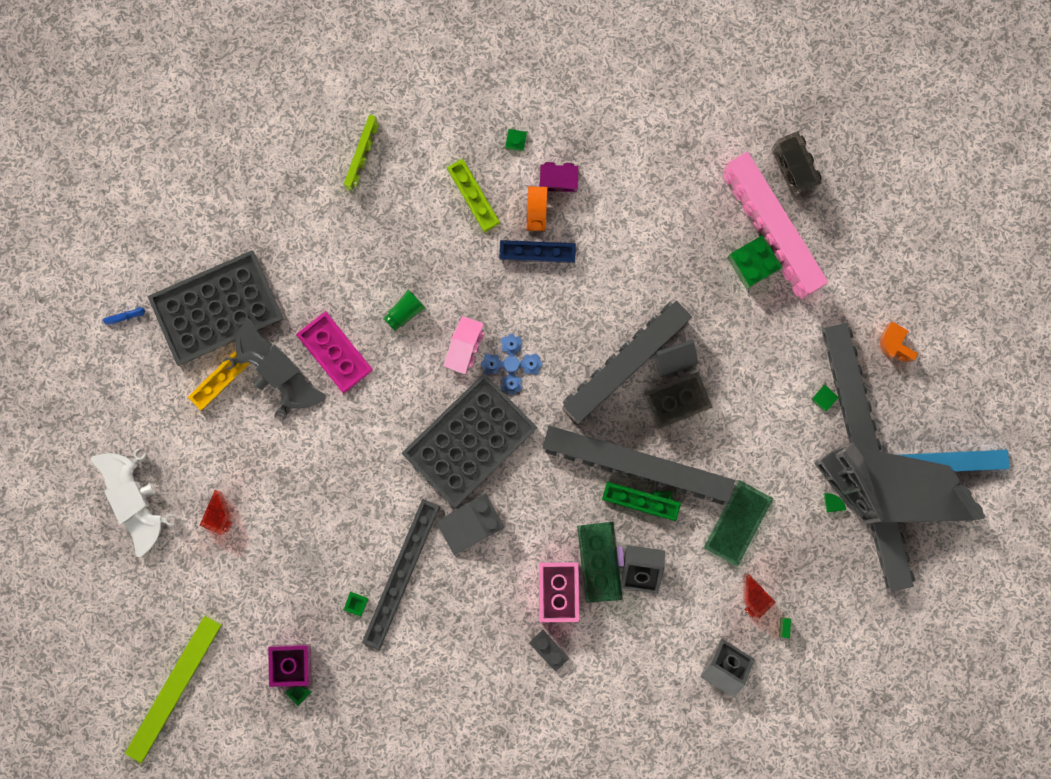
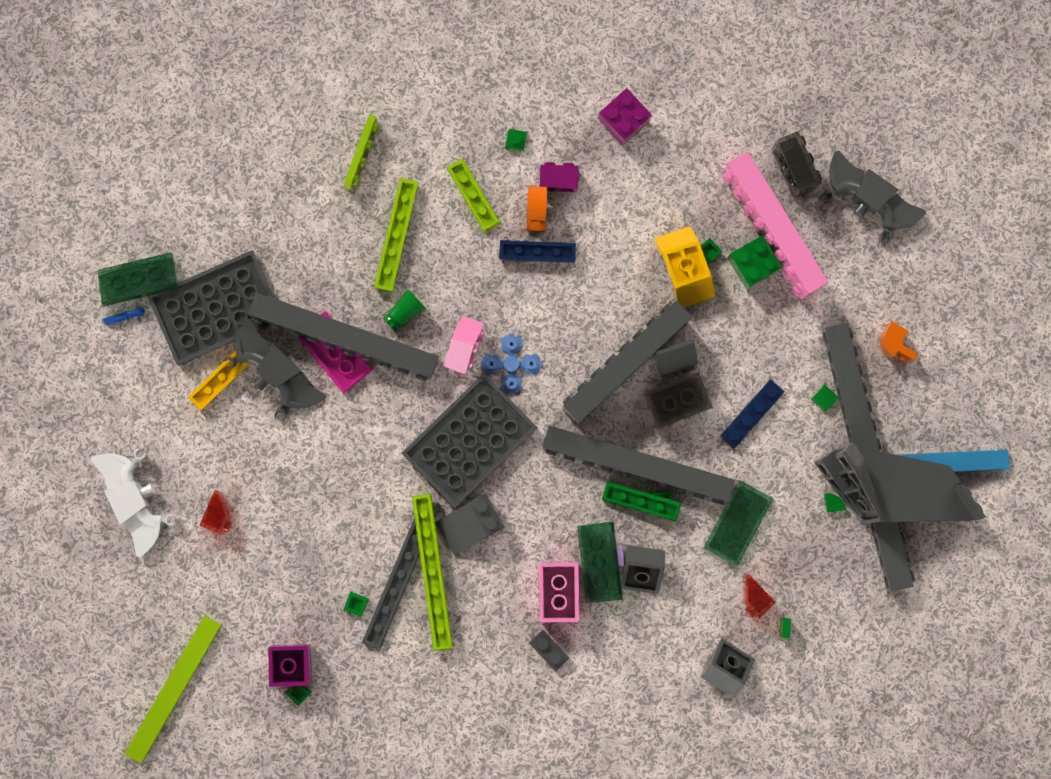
none -> clear green tile [98,252,178,306]
none -> dark grey brick [248,292,439,382]
none -> lime plate [374,178,419,293]
none -> lime tile [412,493,453,651]
none -> clear tile [443,564,480,618]
none -> magenta brick [598,88,652,145]
none -> yellow slope [654,226,715,308]
none -> green tile [701,238,723,265]
none -> dark blue plate [720,379,785,449]
none -> dark grey torso [820,151,926,243]

